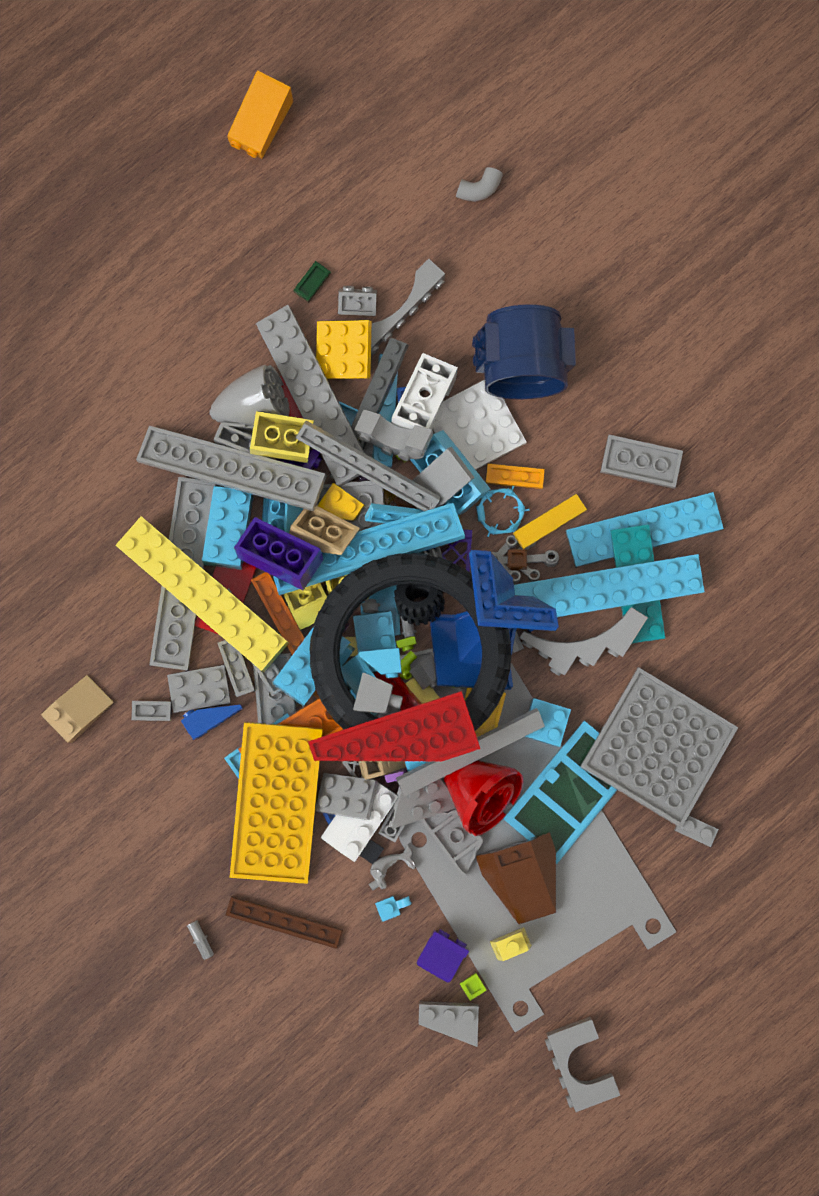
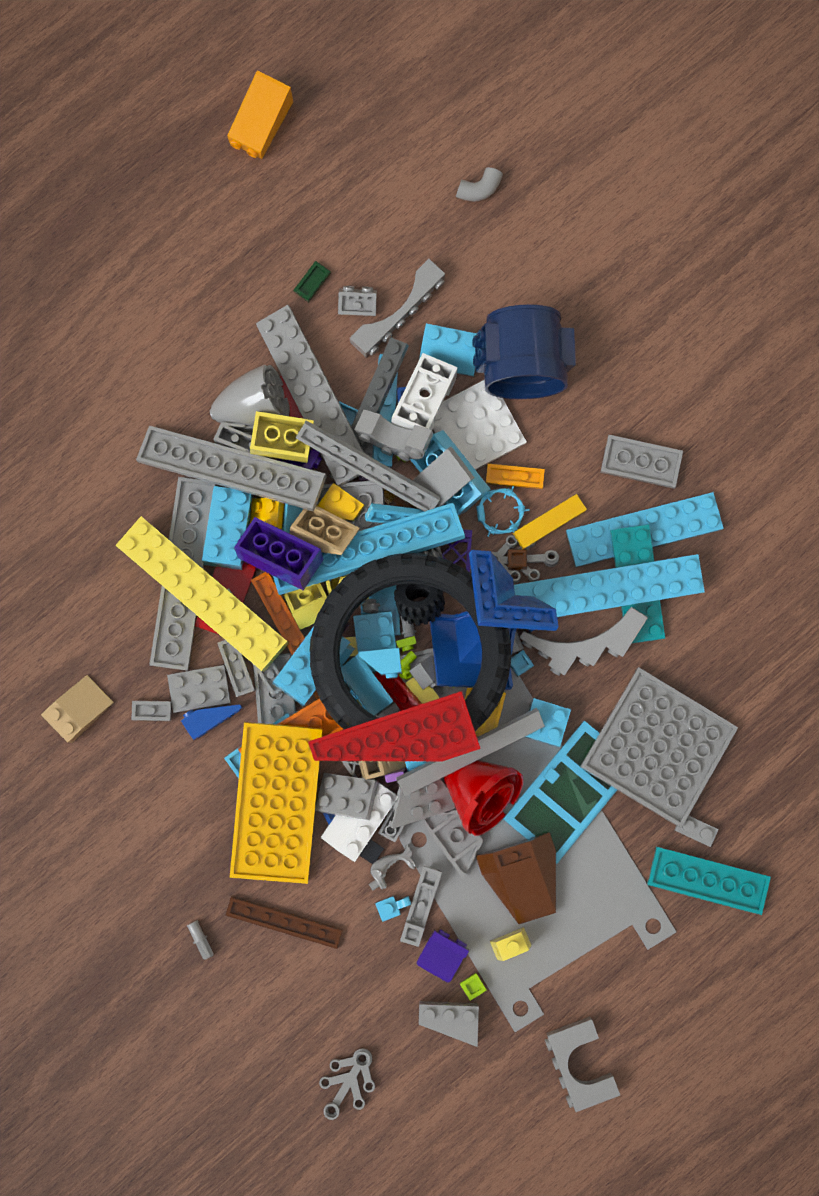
yellow plate [316,320,372,379] -> none
light grey torso [353,673,403,714] -> none
none -> yellow plate [250,498,284,530]
none -> light grey plant [319,1048,375,1120]
none -> light grey slope [400,866,442,947]
none -> medium azure slope [419,323,476,377]
none -> medium azure tile [511,650,534,677]
none -> teal plate [647,847,771,915]

